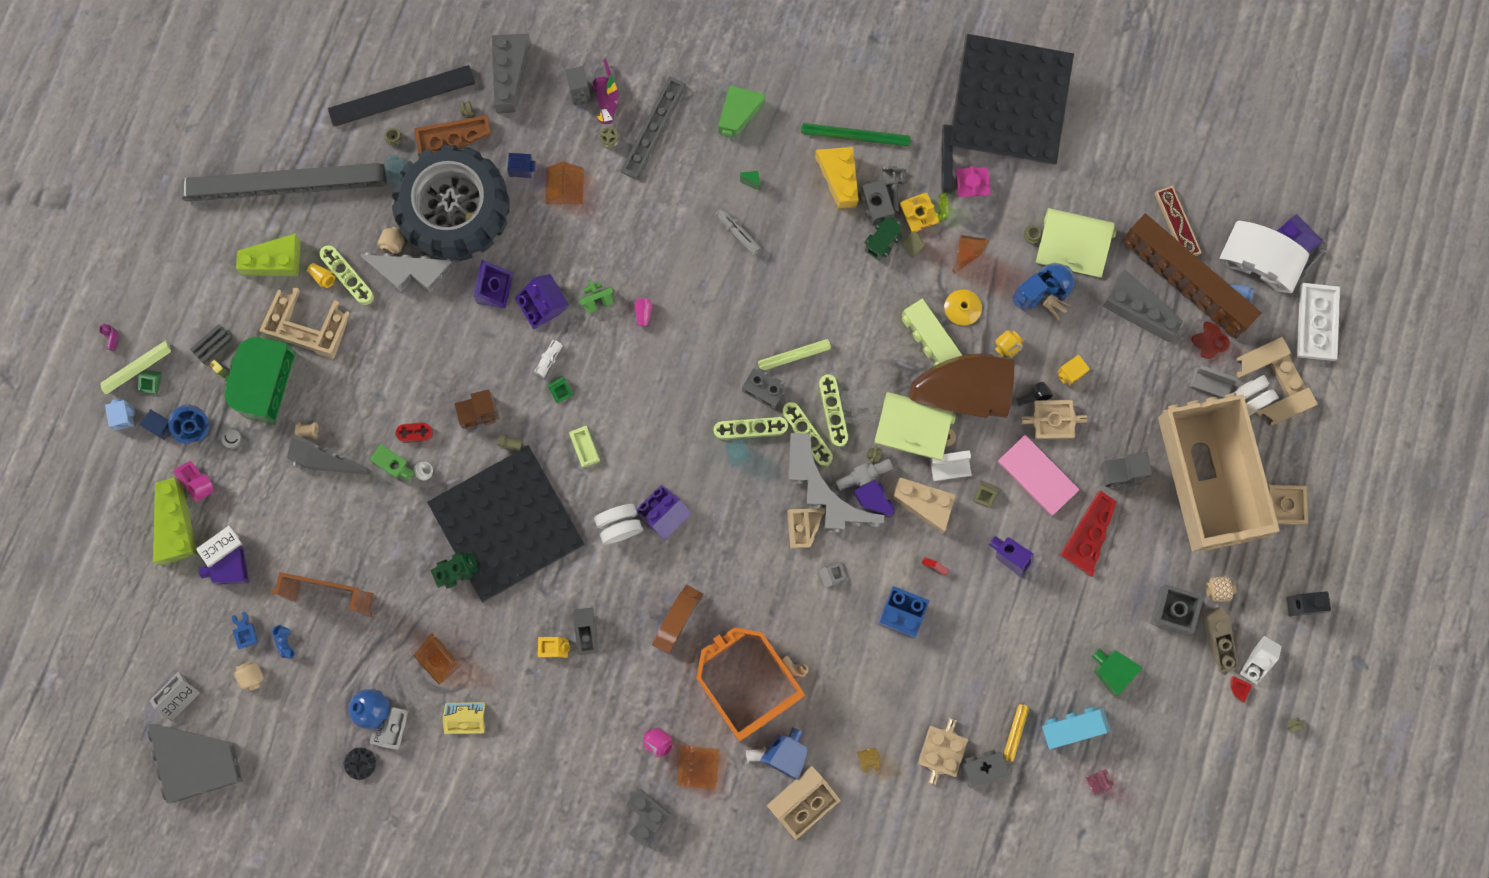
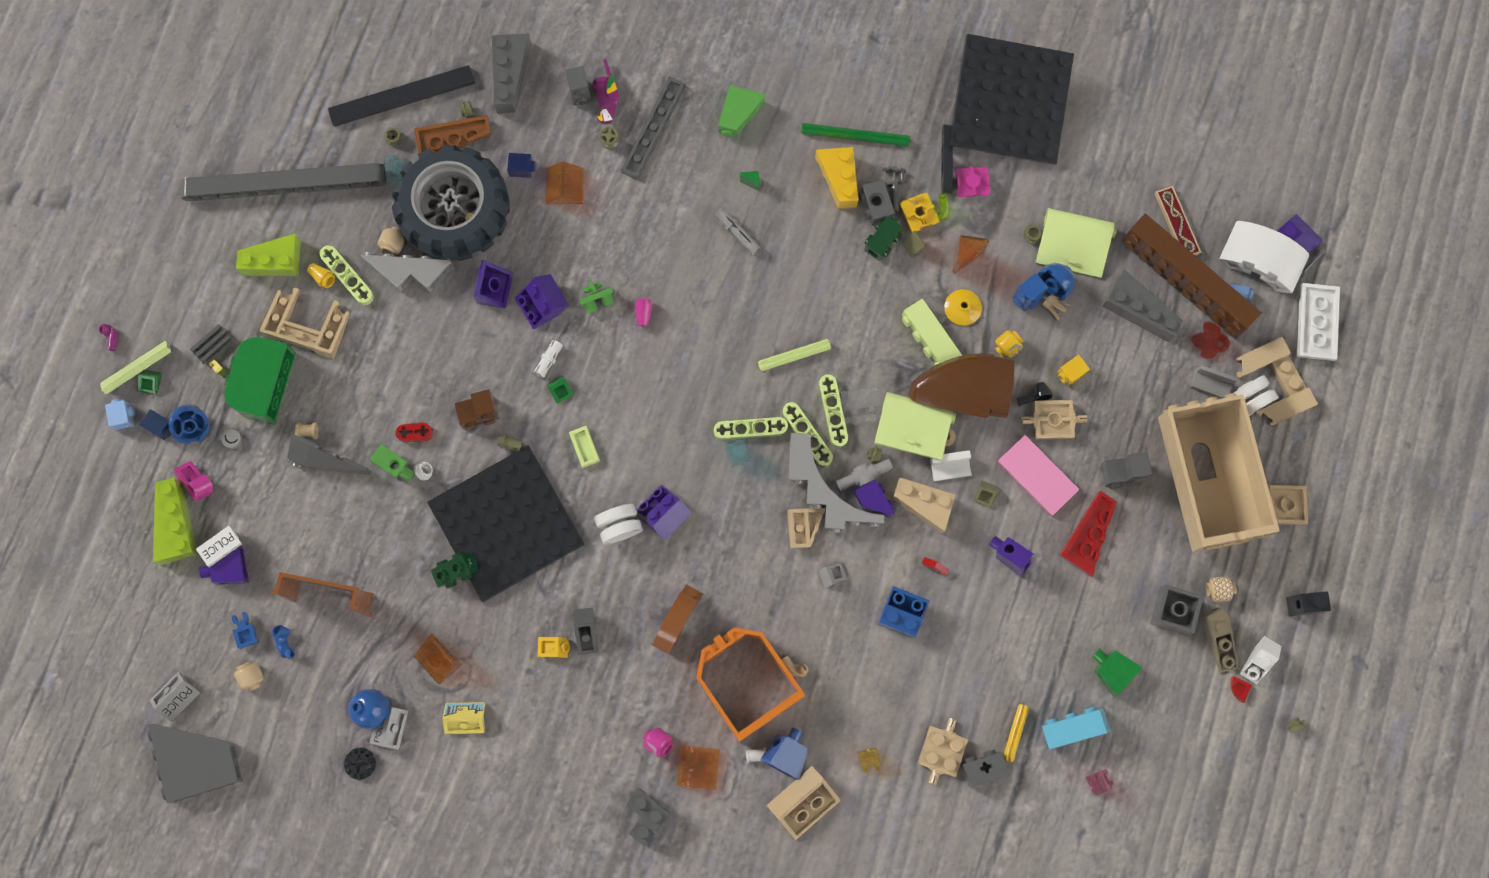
dark grey brick [742,368,787,410] -> none

